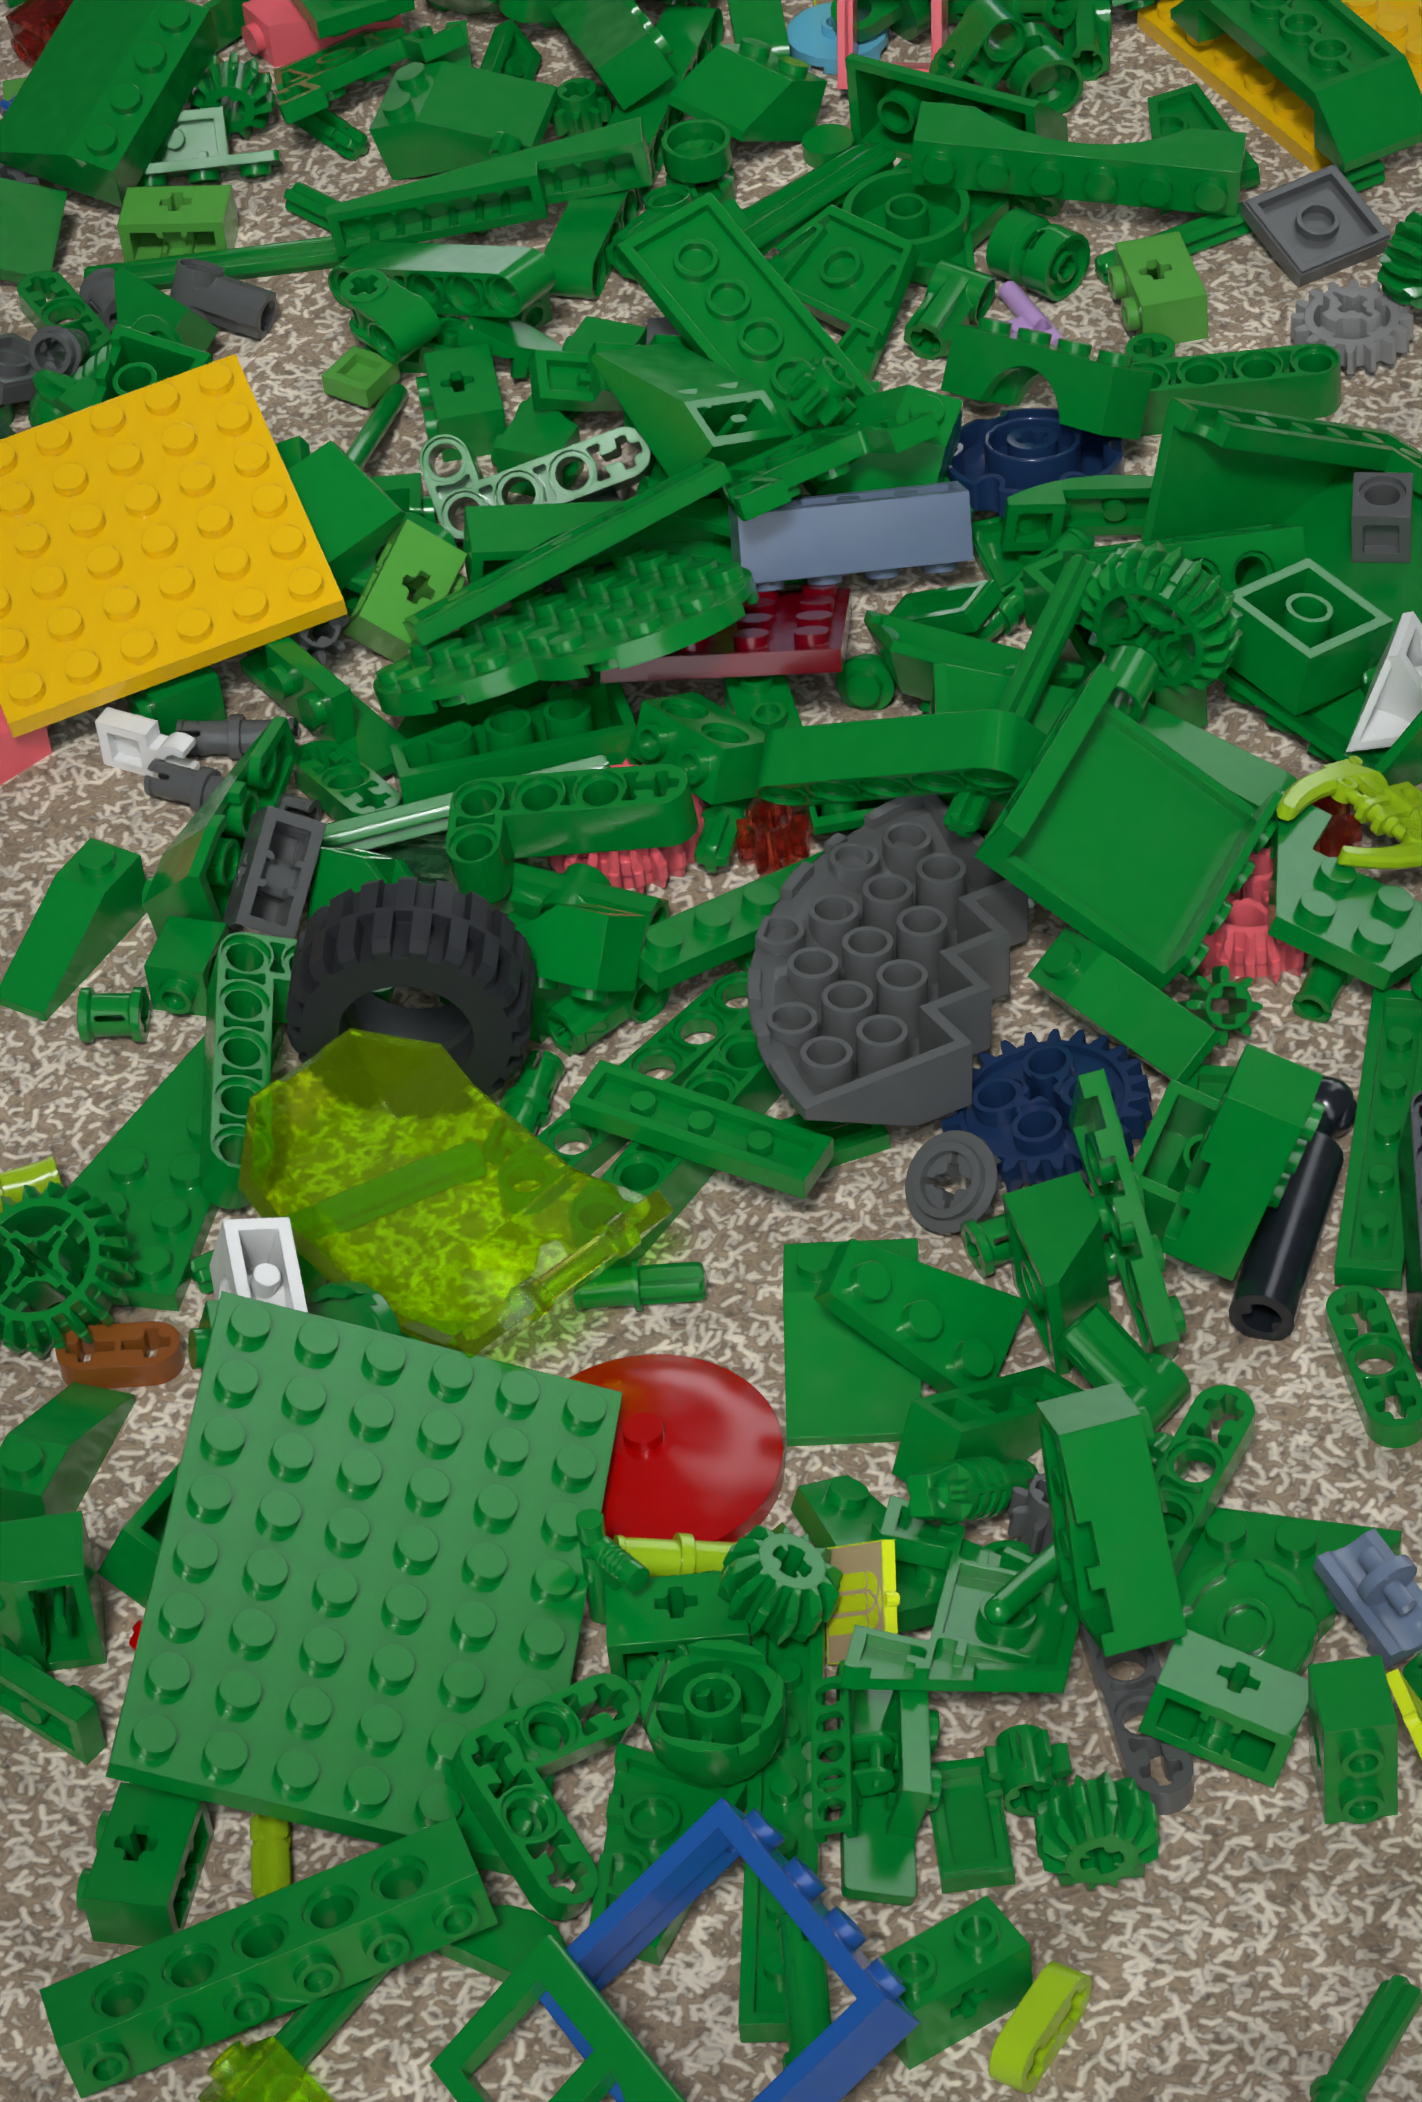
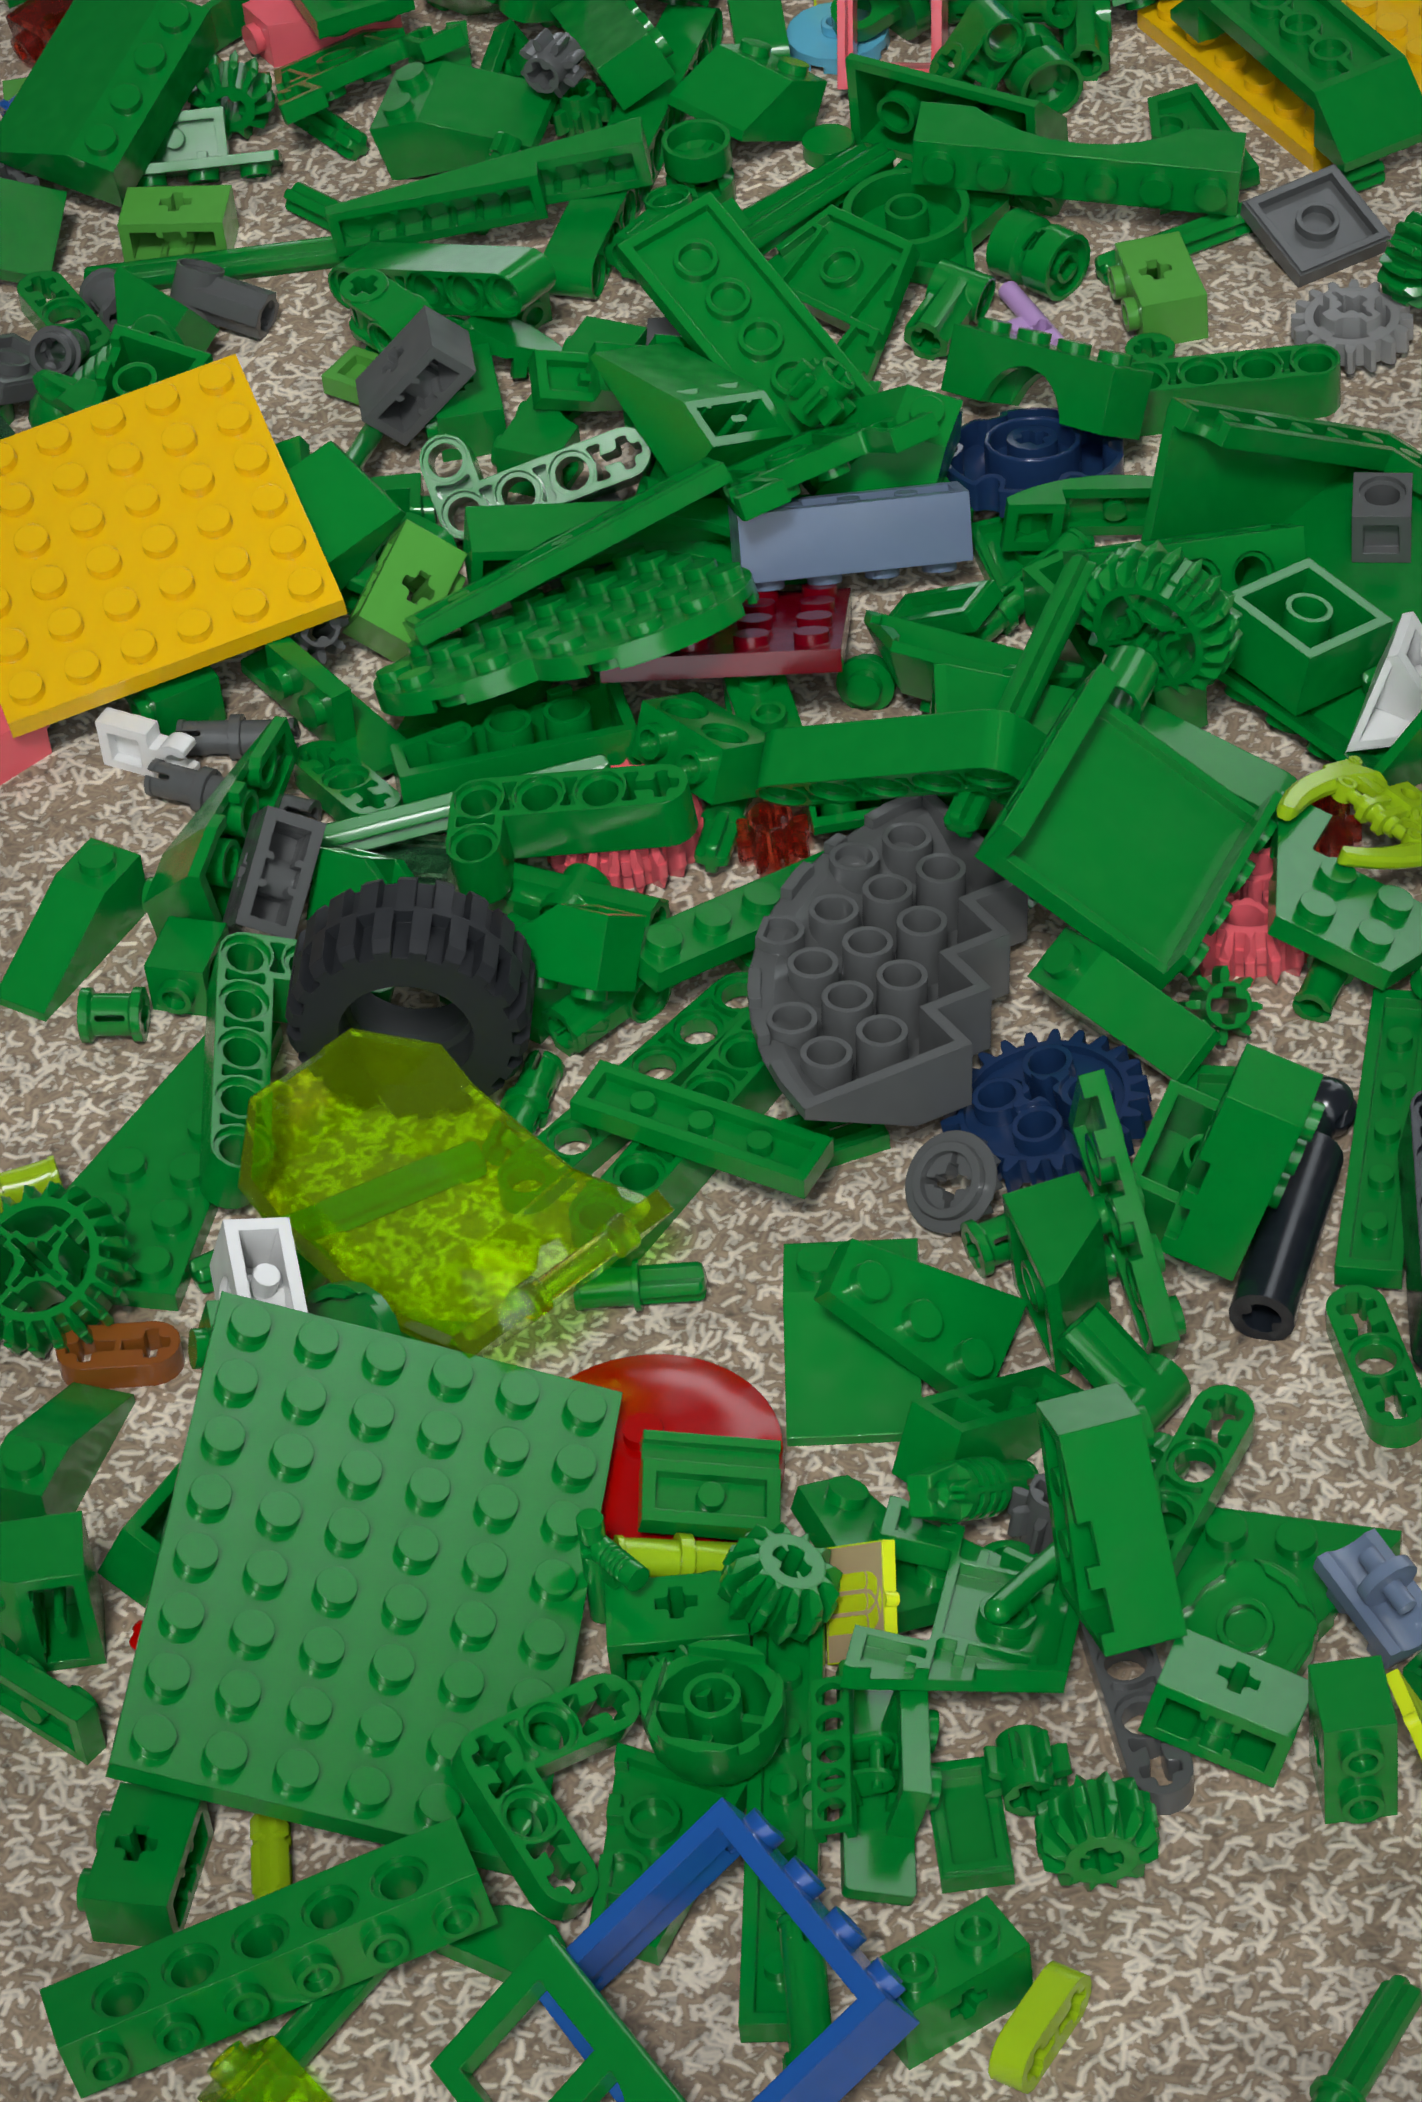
none -> dark grey brick [355,305,476,446]
none -> dark grey gear [519,28,587,98]
none -> green plate [638,1429,781,1540]

